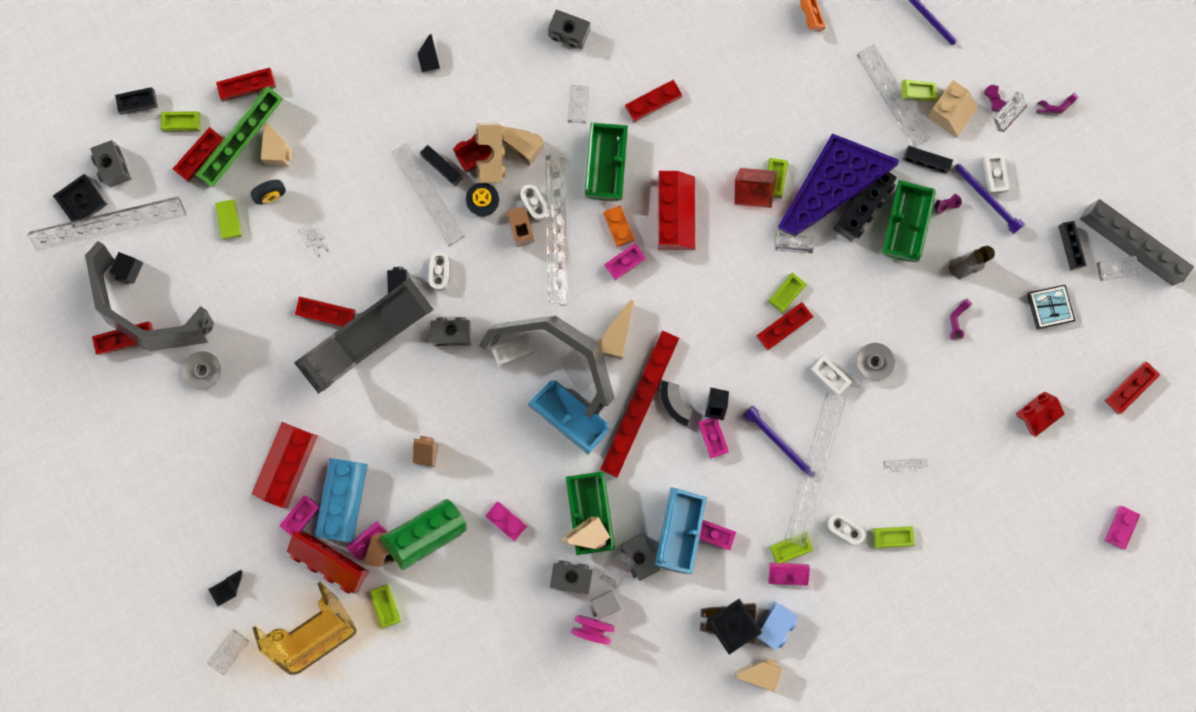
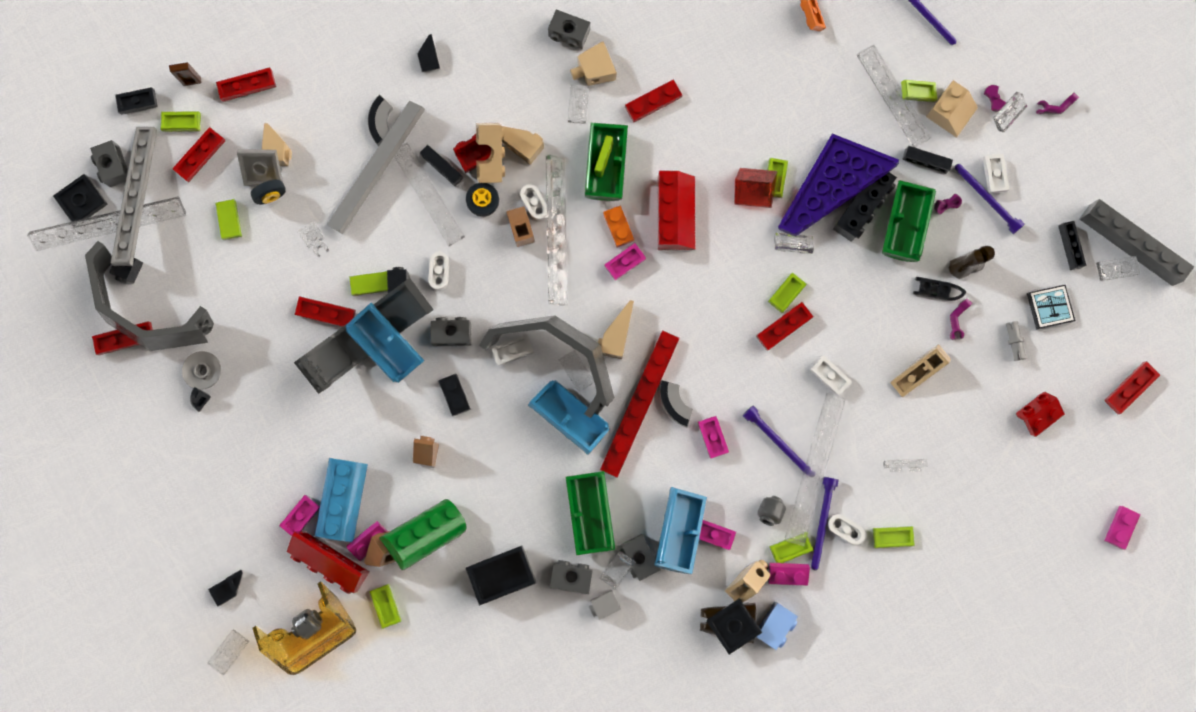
bright green brick [195,86,283,187] -> none
red slope [251,422,318,508] -> none
dark pink plate [485,501,527,542] -> none
tan slope [560,516,610,549] -> none
dark pink wheel [571,615,615,645] -> none
black brick [705,387,729,421] -> none
tan slope [734,658,782,692] -> none
light grey dish [856,343,895,381] -> none
none -> light grey tile [111,127,157,266]
none -> reddish brown tile [169,62,202,86]
none -> black tile [190,387,211,412]
none -> light grey tile [237,149,283,186]
none -> dark grey head [291,609,323,639]
none -> light grey tile [327,101,425,234]
none -> dark azure container [346,302,424,383]
none -> lime tile [349,271,388,296]
none -> tile [368,94,393,147]
none -> black plate [438,374,471,416]
none -> black piece [466,545,536,606]
none -> tan torso [570,41,617,86]
none -> lime tile [595,135,613,178]
none -> tan torso [725,560,770,602]
none -> dark grey head [757,496,786,526]
none -> dark purple piece [811,477,839,571]
none -> tan slope [890,344,951,398]
none -> black piece [913,276,966,301]
none -> light grey pin [1005,321,1027,361]

